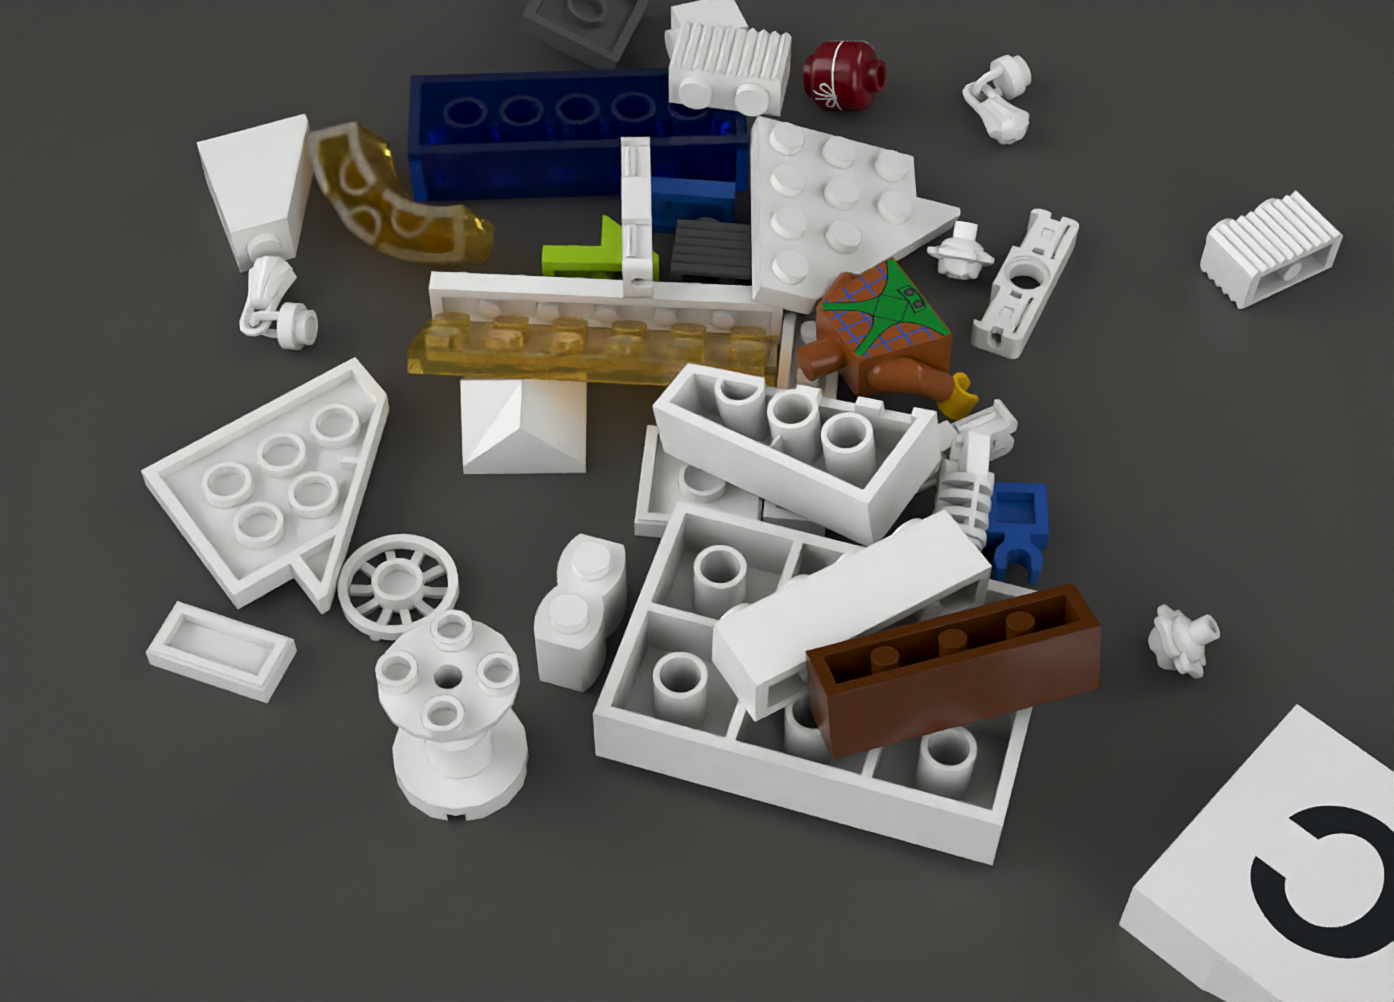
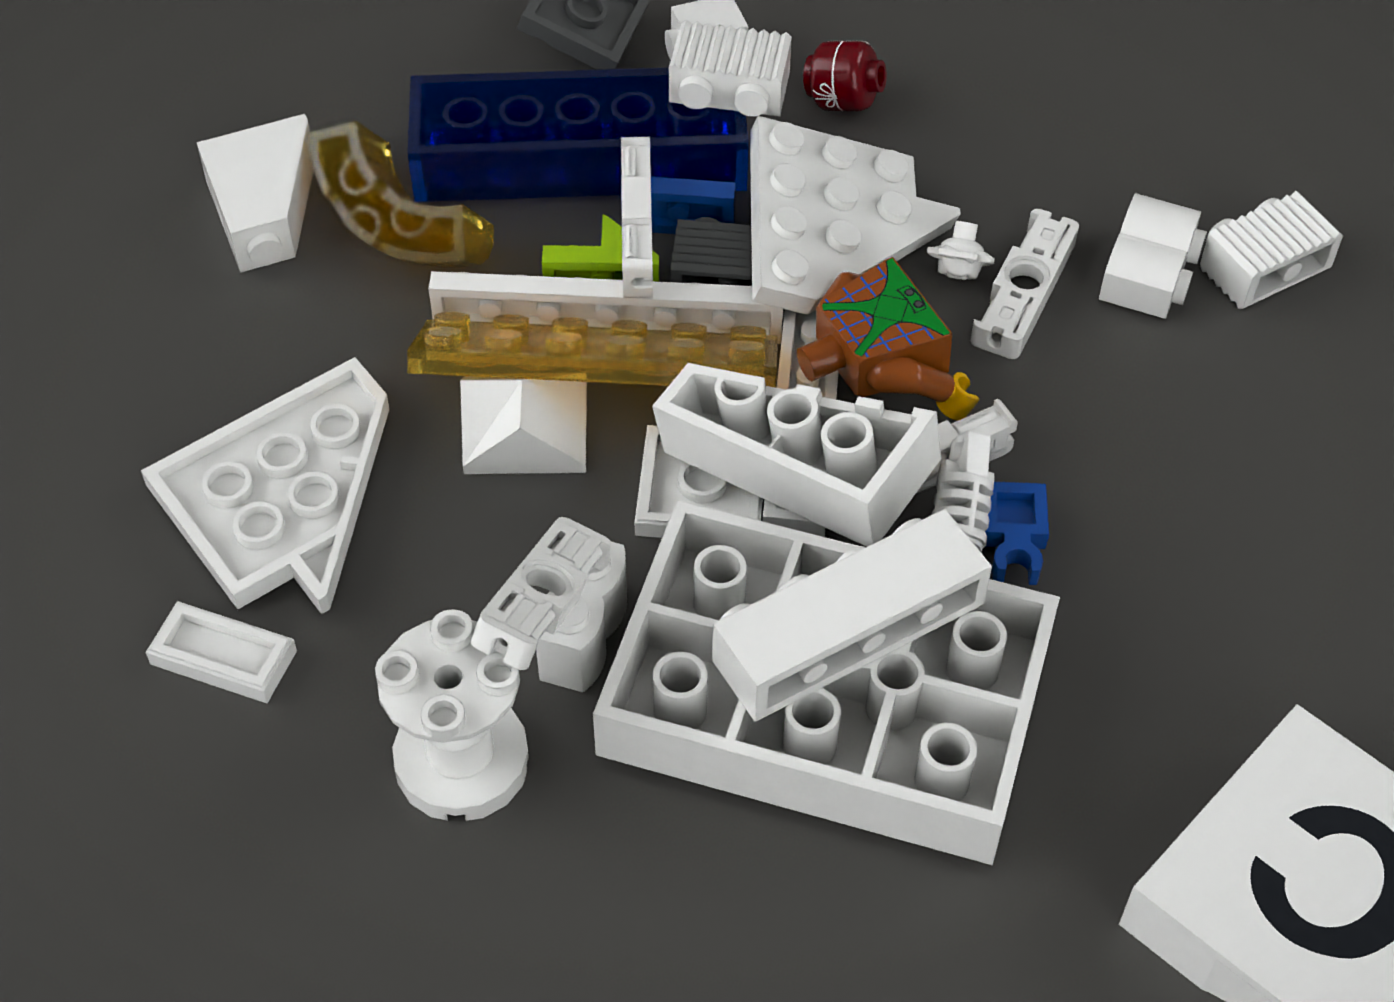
white piece [239,255,318,350] -> none
white wheel [337,534,460,641] -> none
reddish brown brick [805,582,1101,760] -> none
white piece [962,55,1031,145] -> none
white plant [1148,604,1220,679] -> none
none -> white piece [471,517,611,670]
none -> white brick [1099,193,1207,319]

